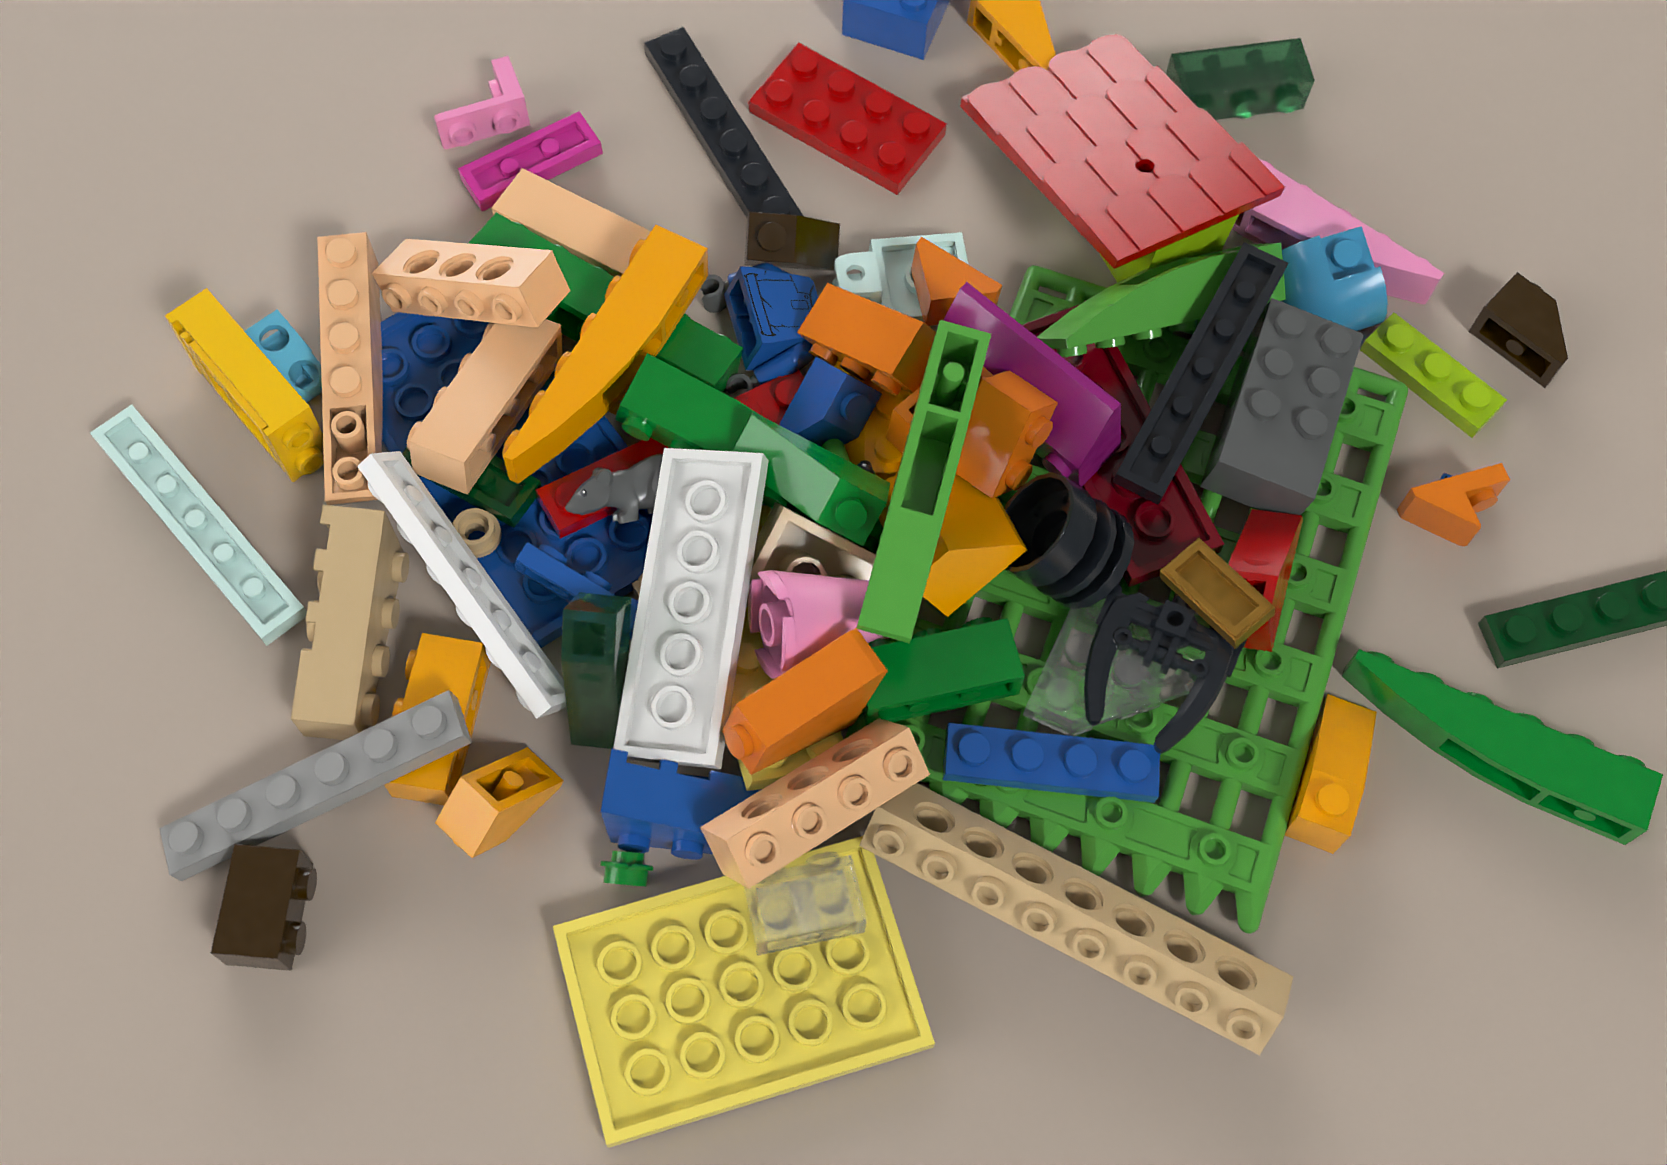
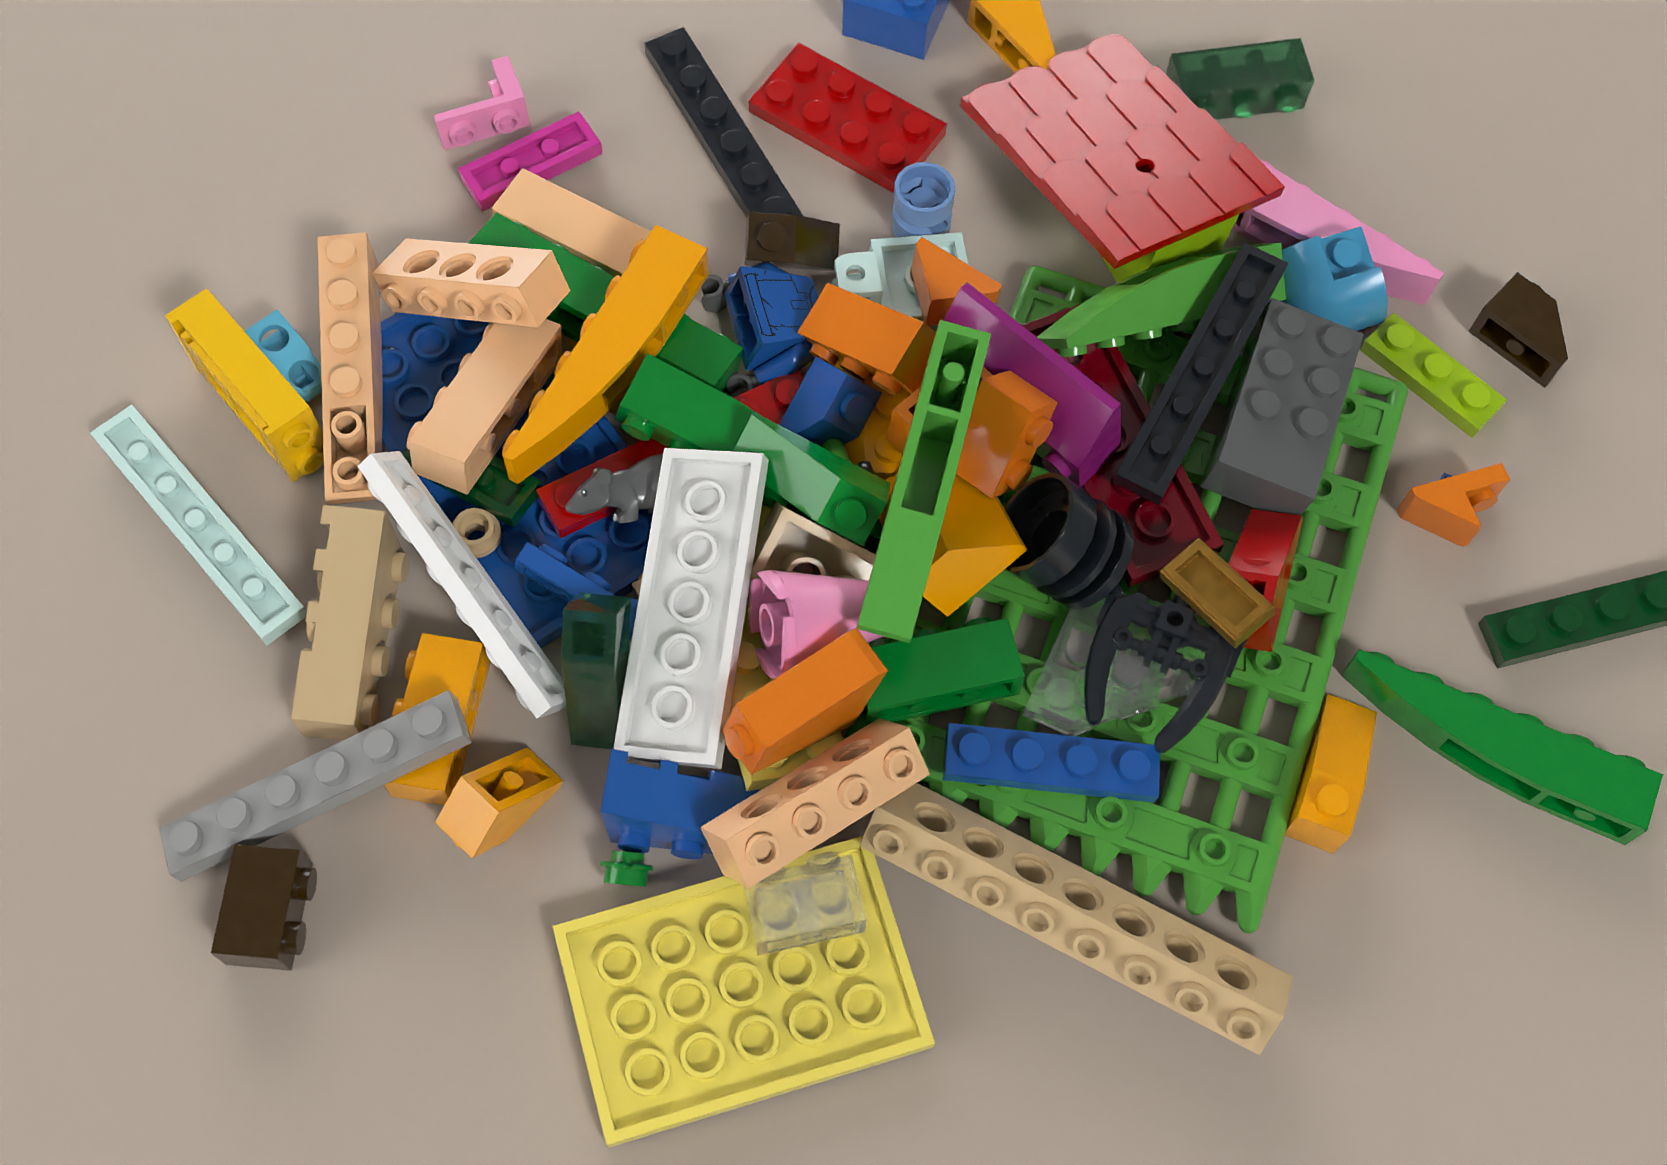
none -> medium blue wheel [891,162,955,237]

